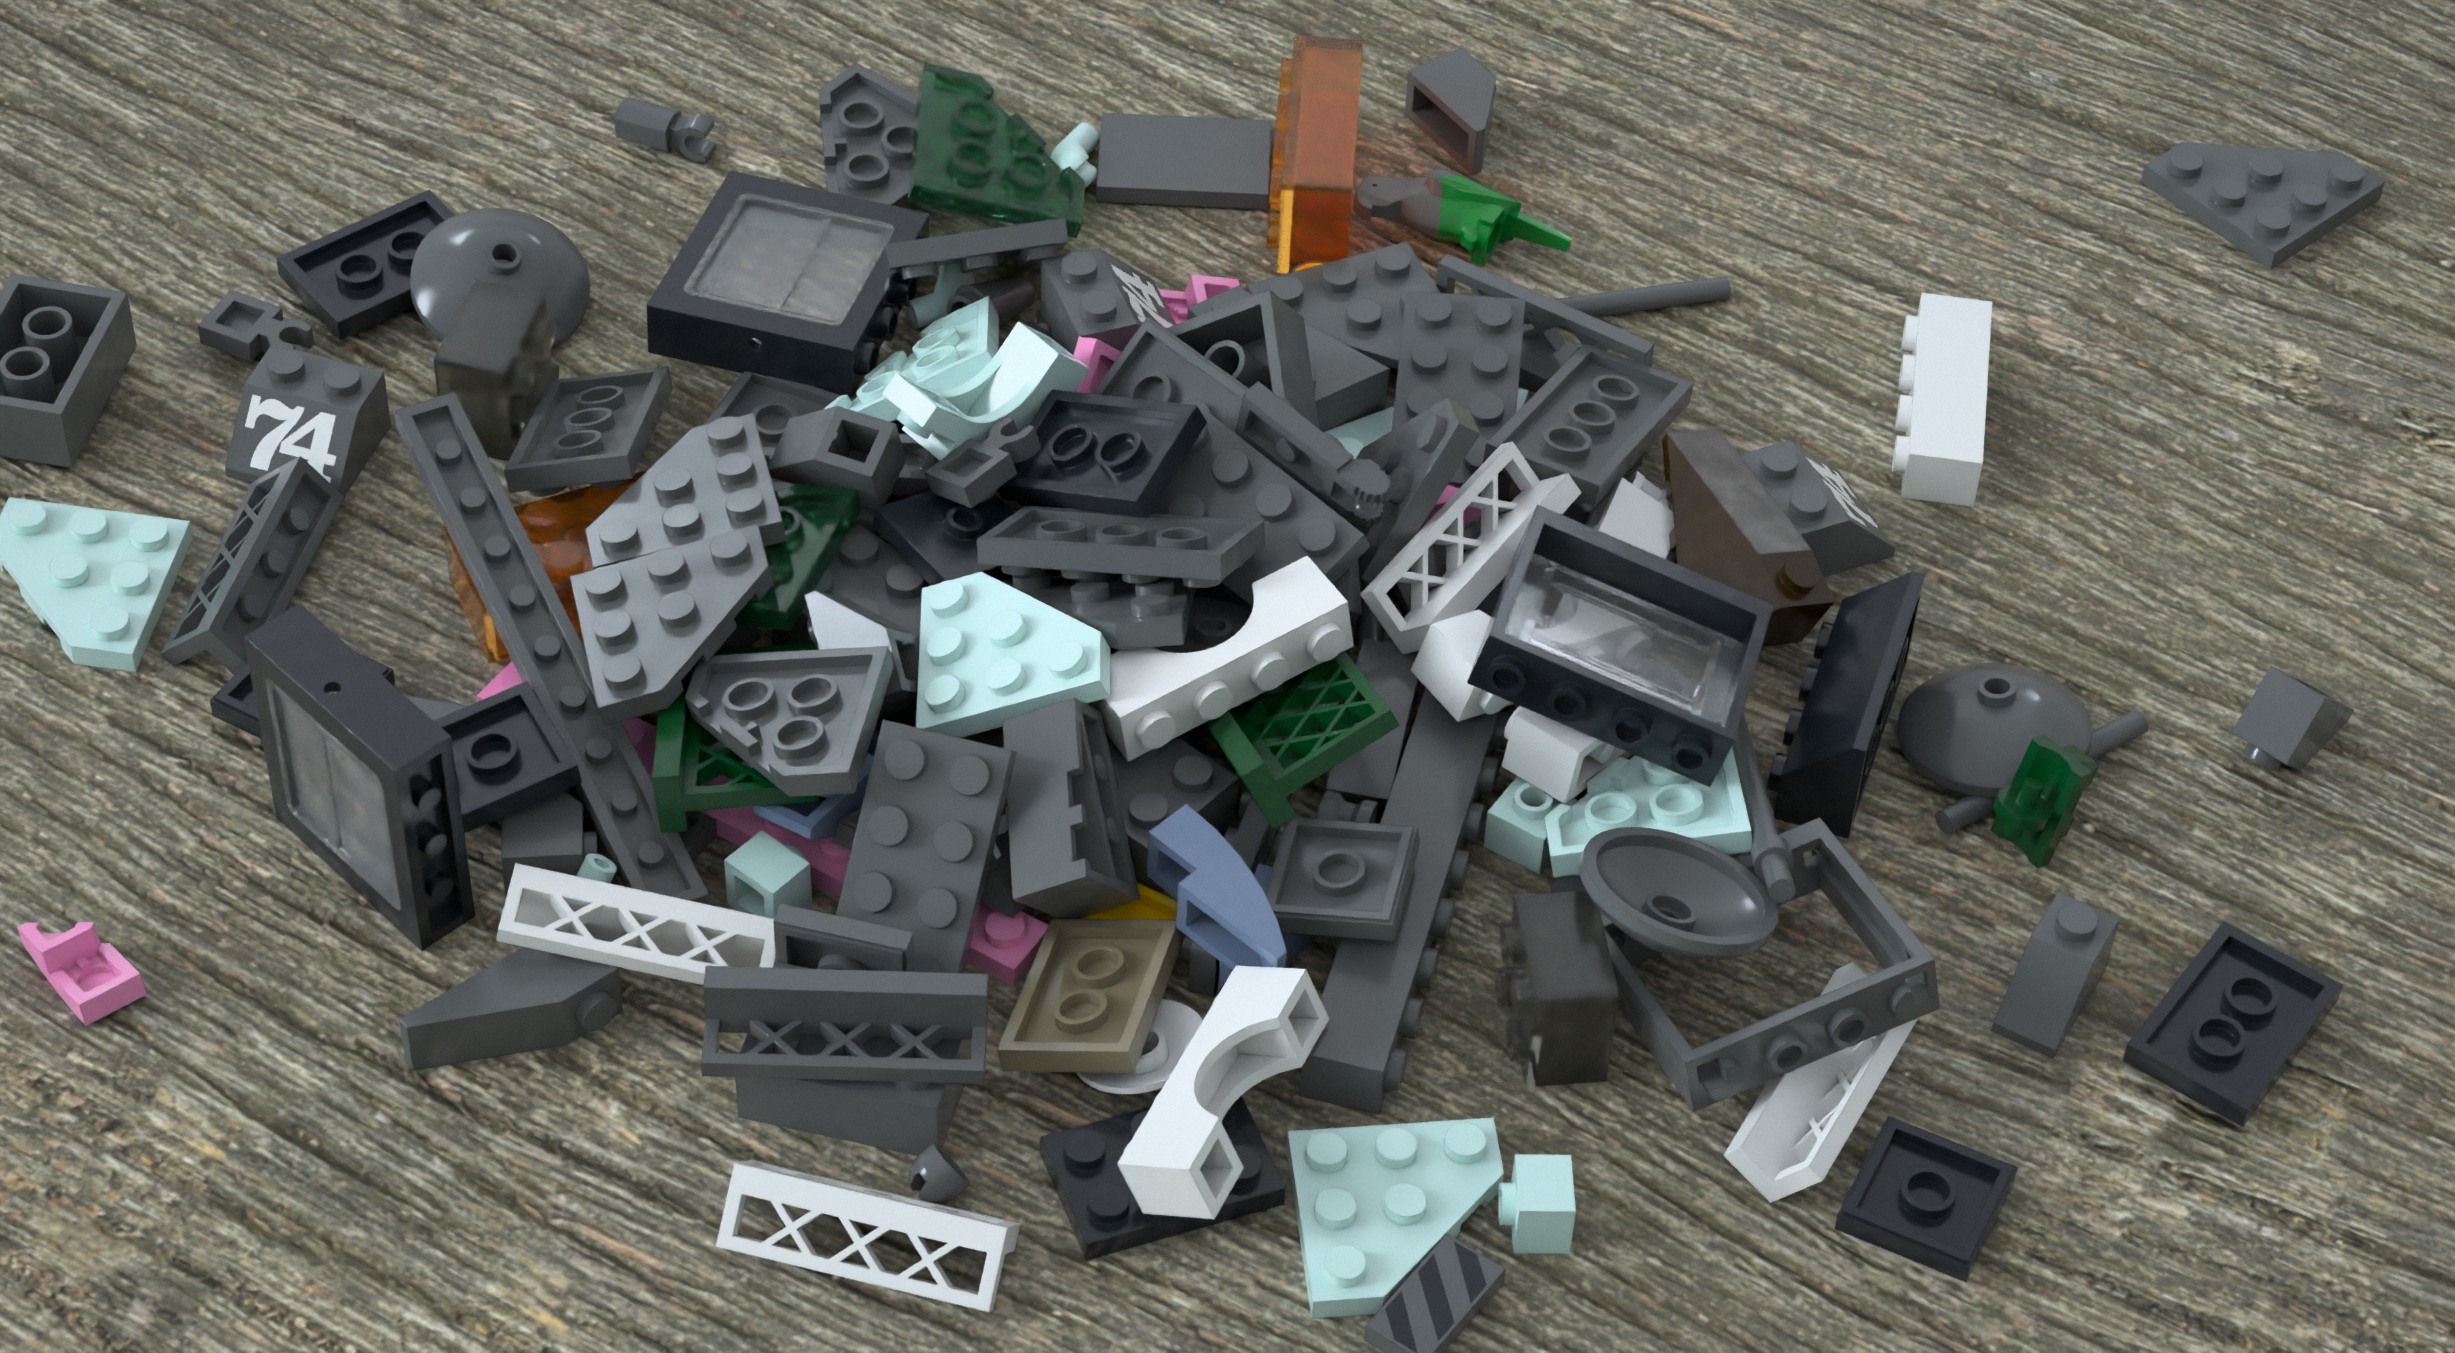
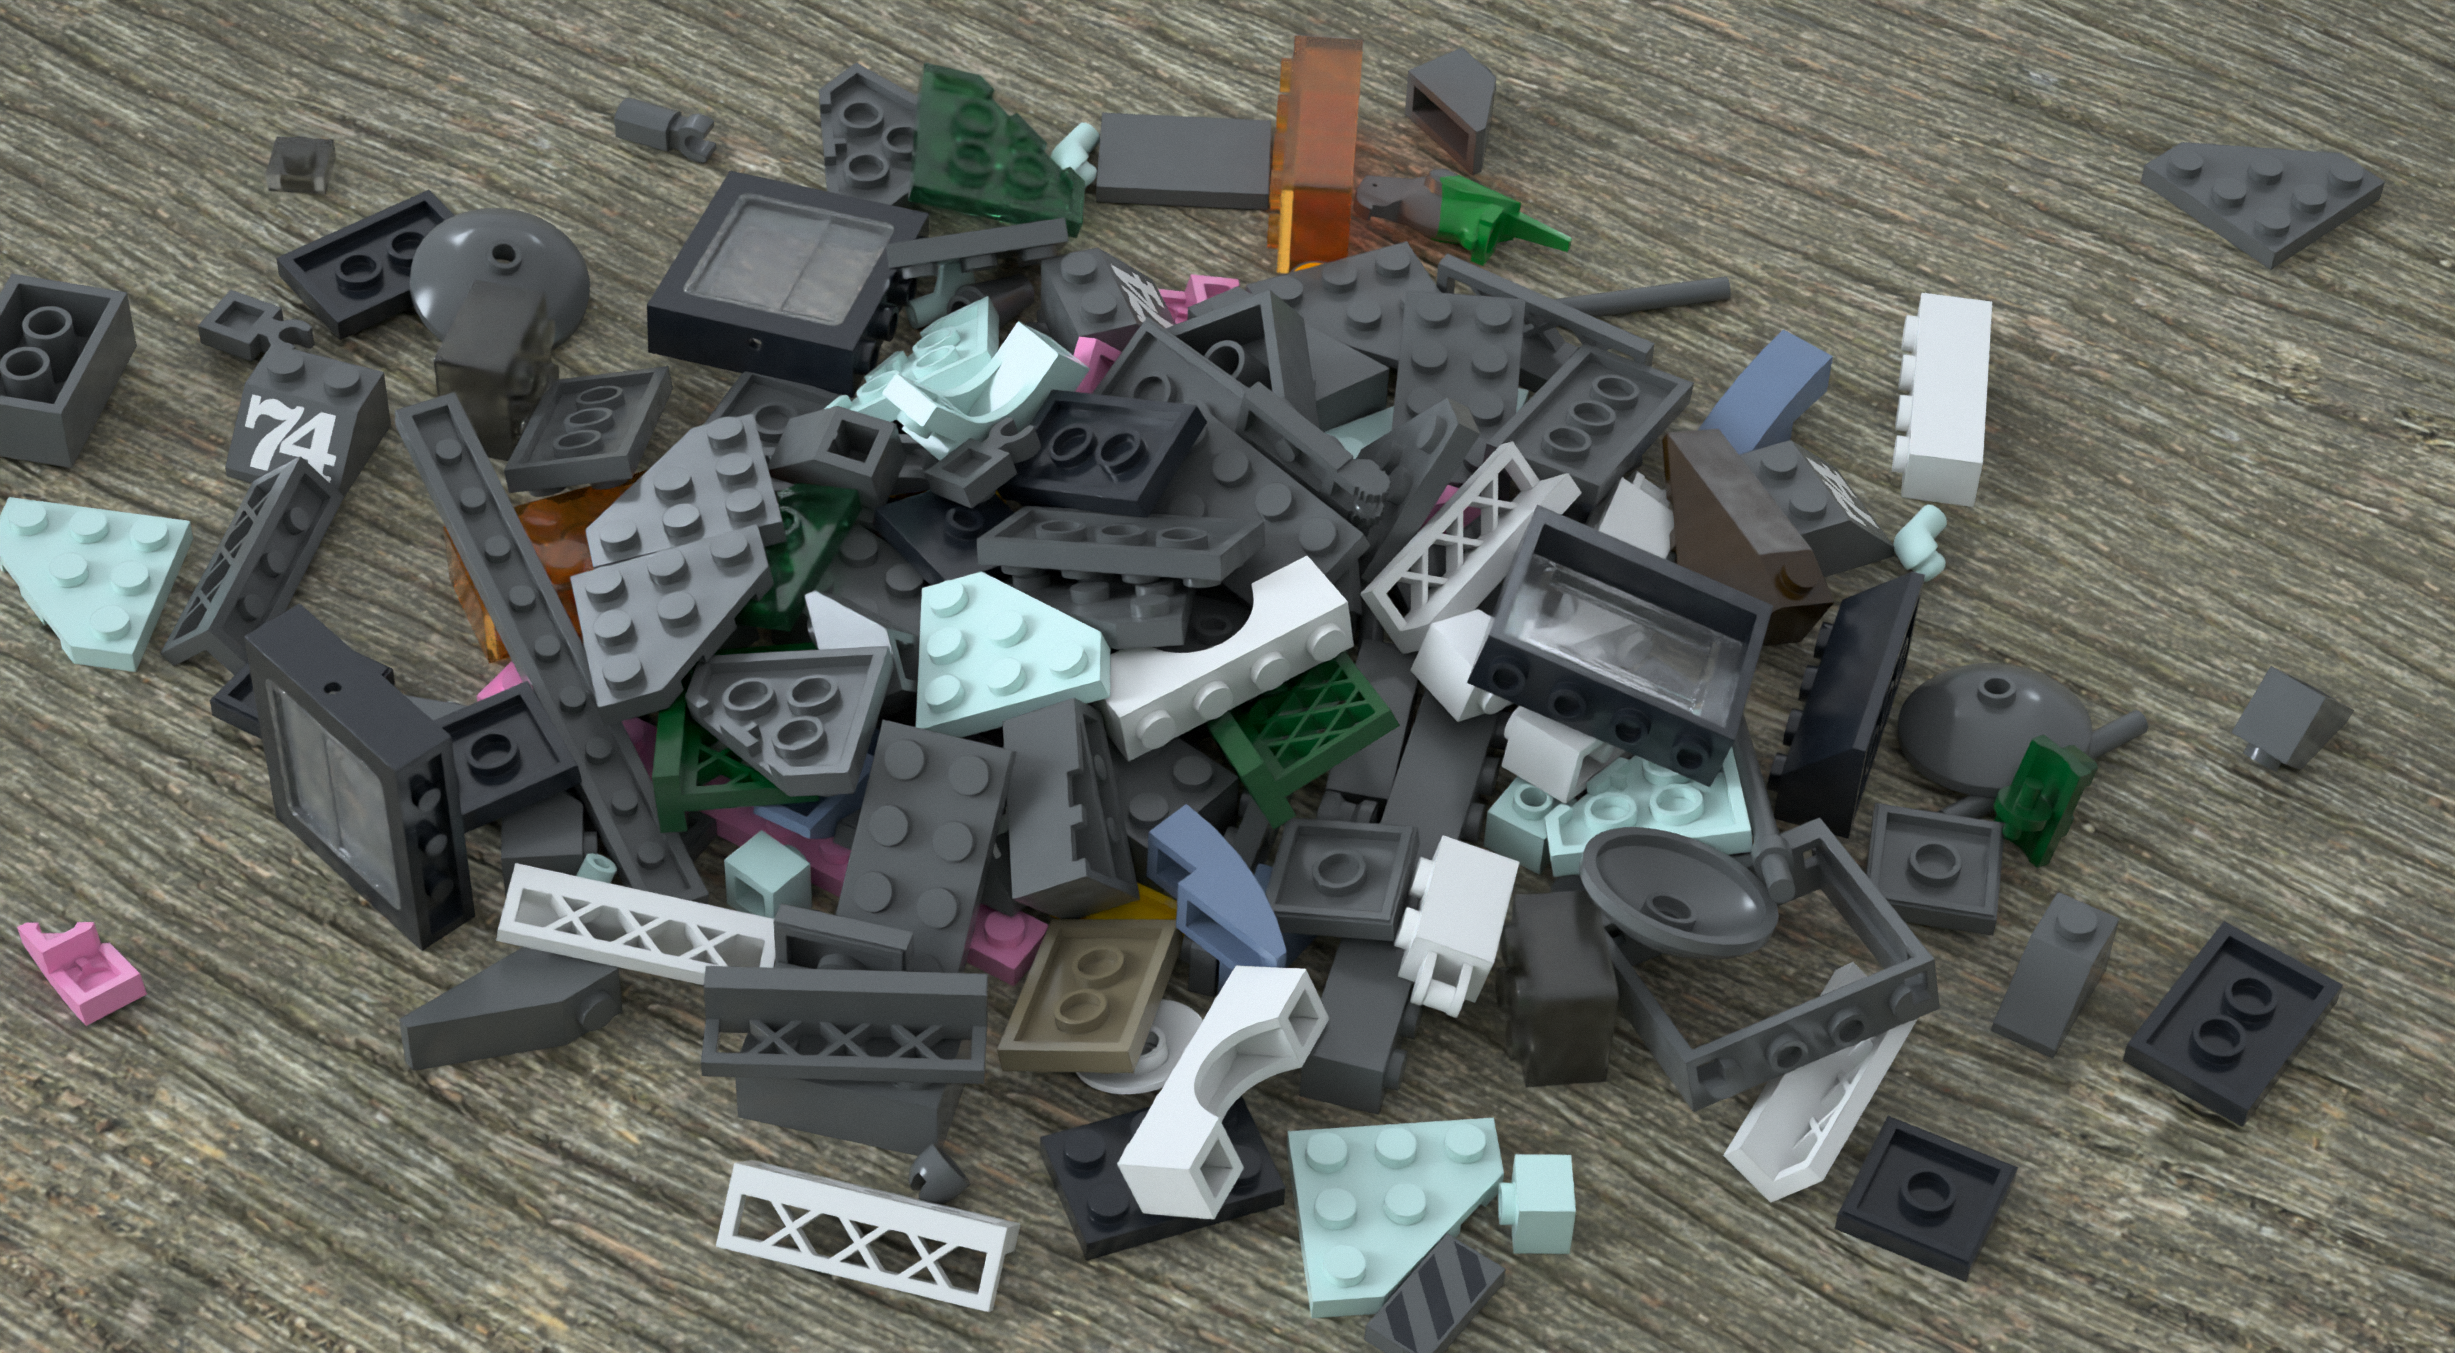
none -> clear smoke plate [266,136,336,195]
none -> white brick [1394,835,1519,1018]
none -> sand blue slope [1698,329,1833,455]
none -> dark grey plate [1866,803,2005,936]
none -> light aqua arm [1893,504,1947,582]

